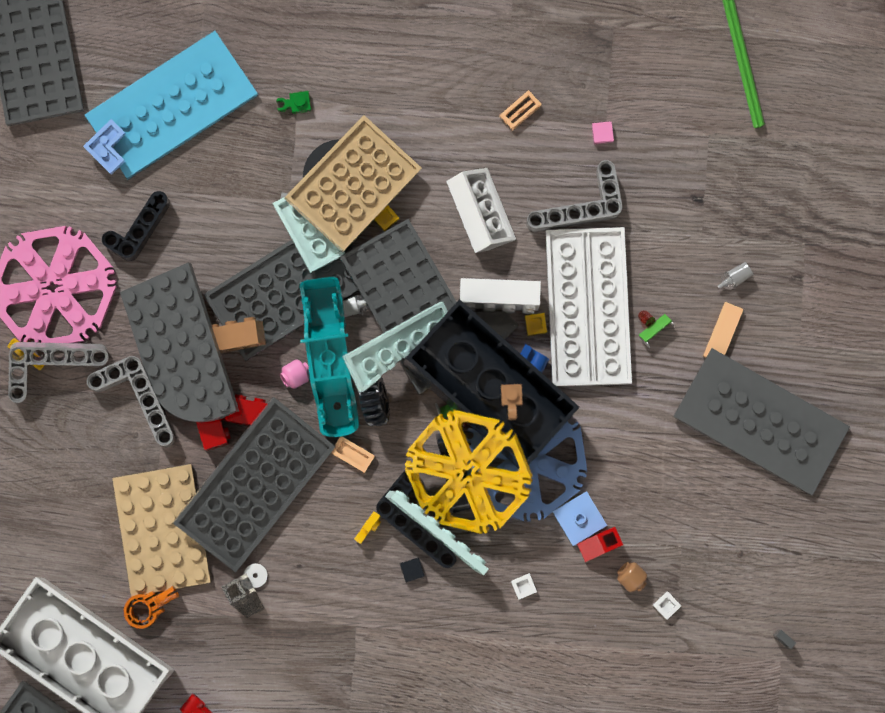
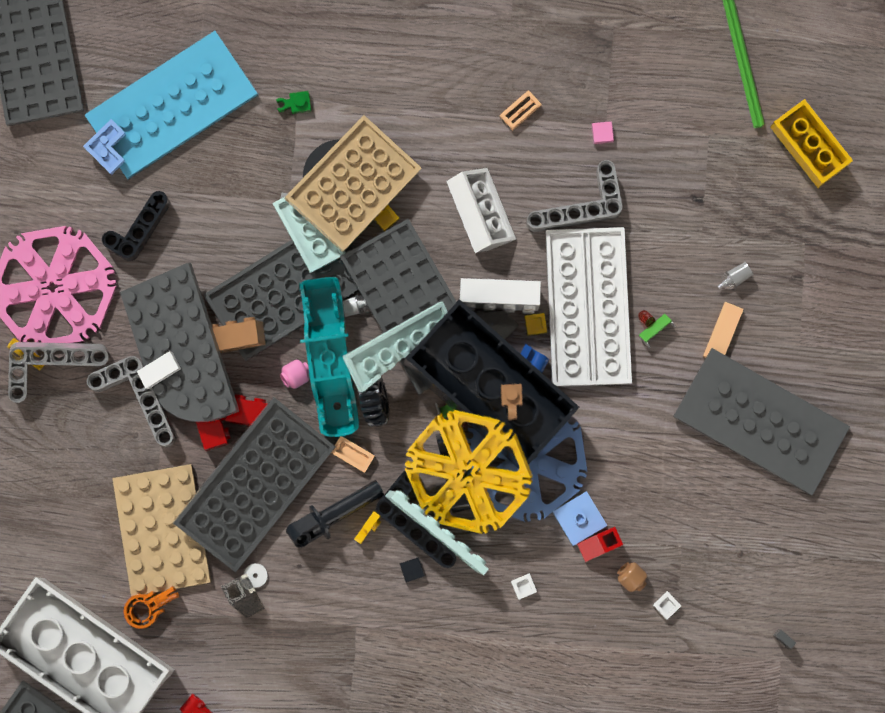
none -> white tile [137,351,181,389]
none -> black piece [286,480,384,548]
none -> yellow brick [770,99,853,188]

